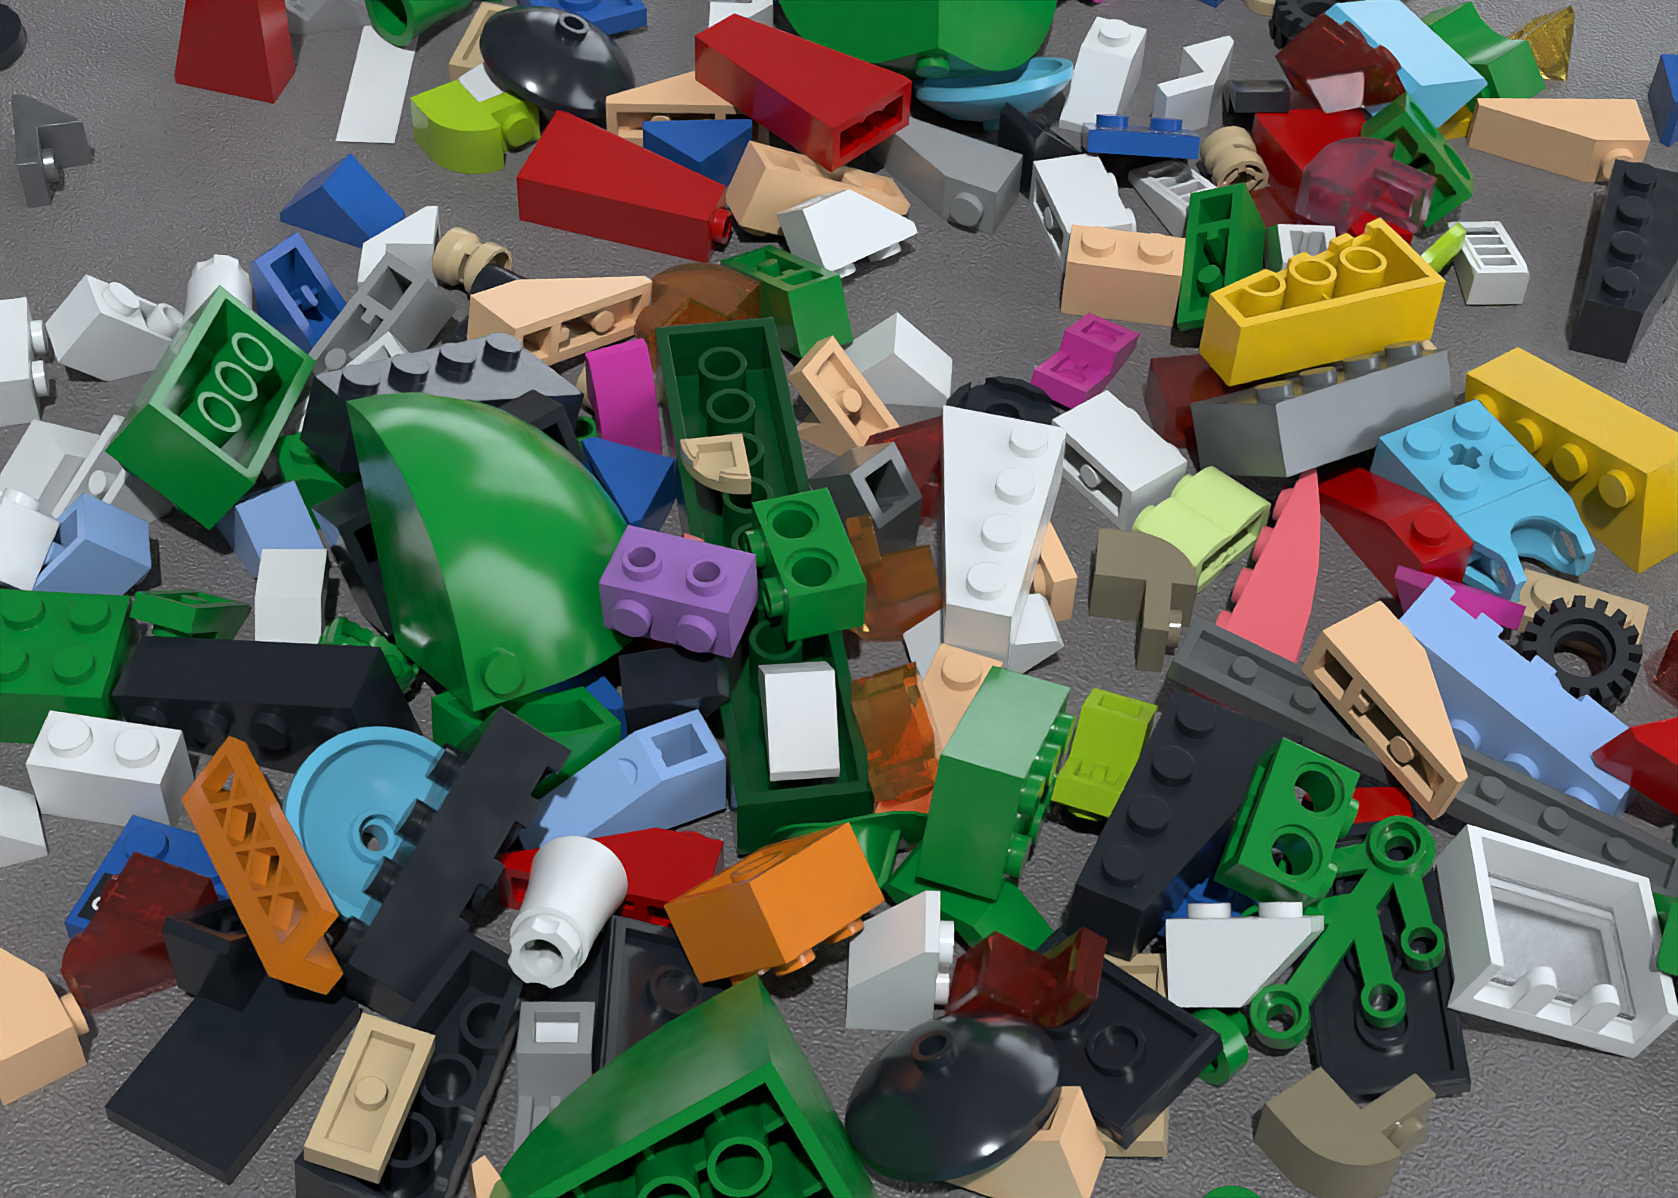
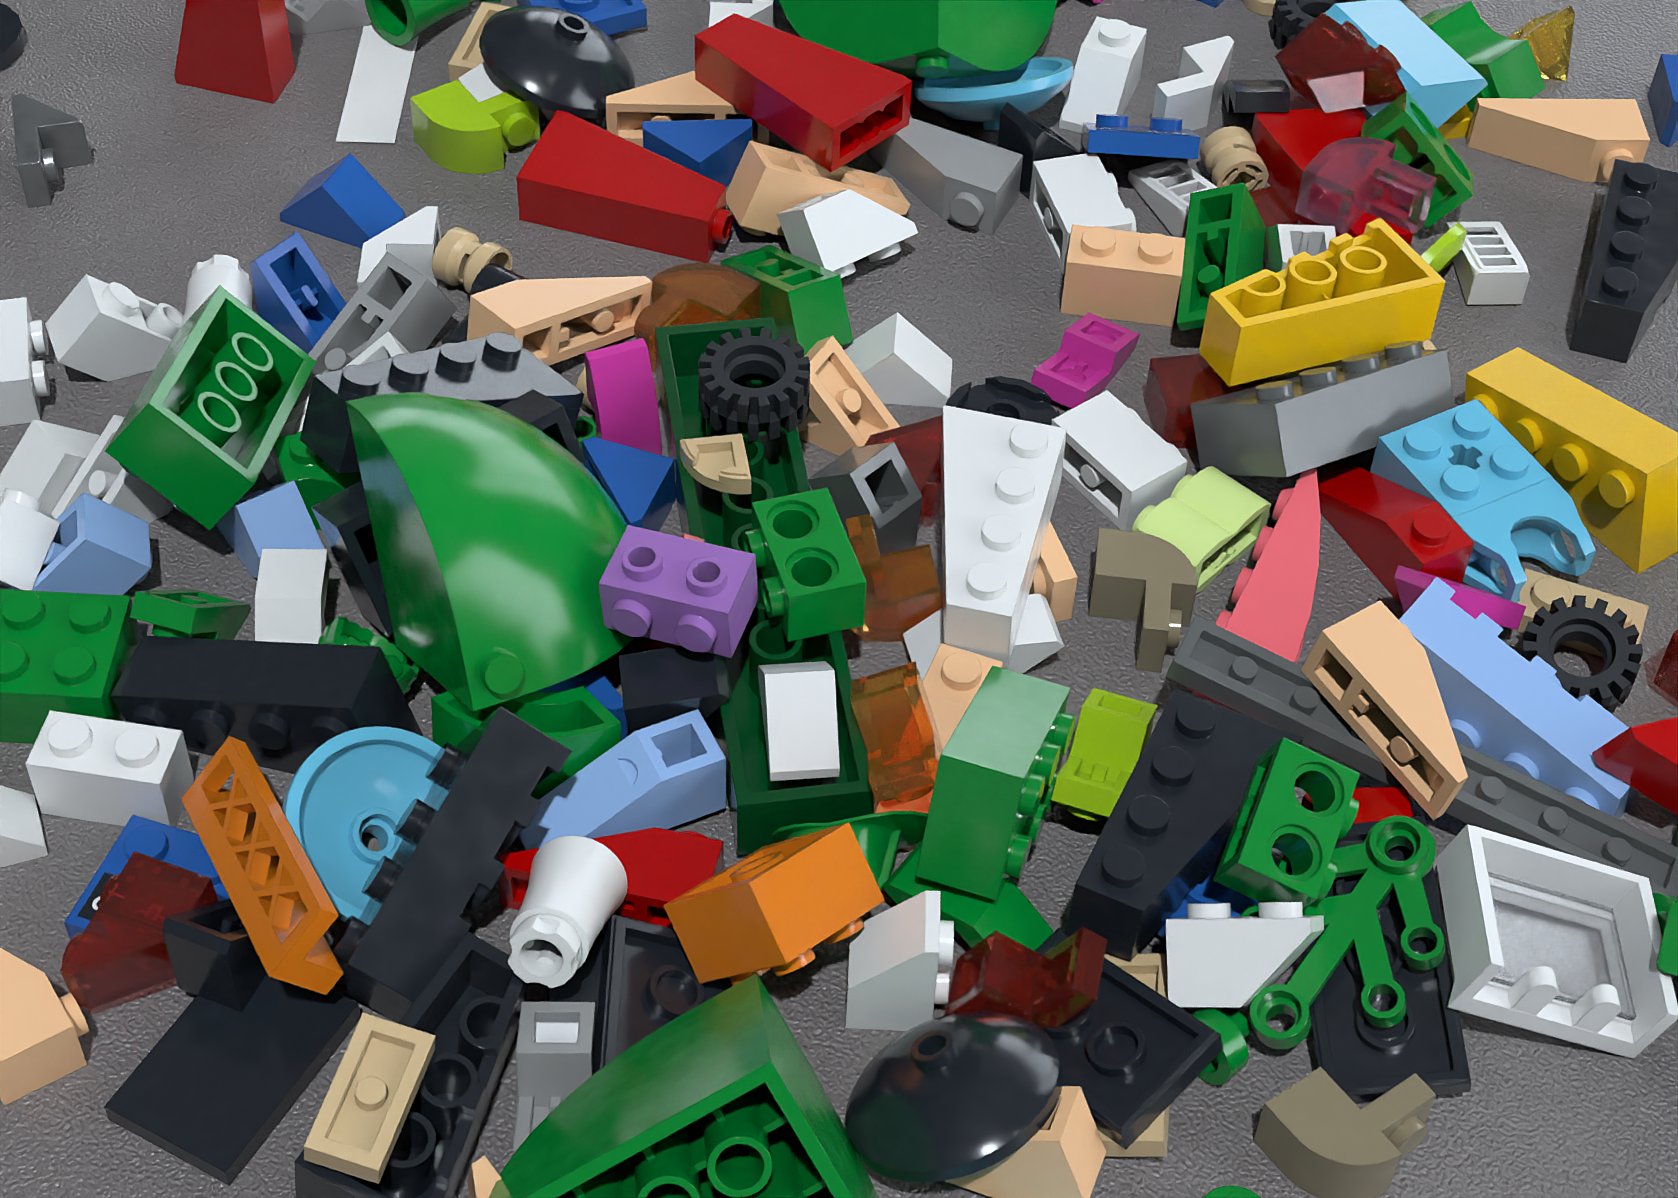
none -> black tyre [698,328,810,441]

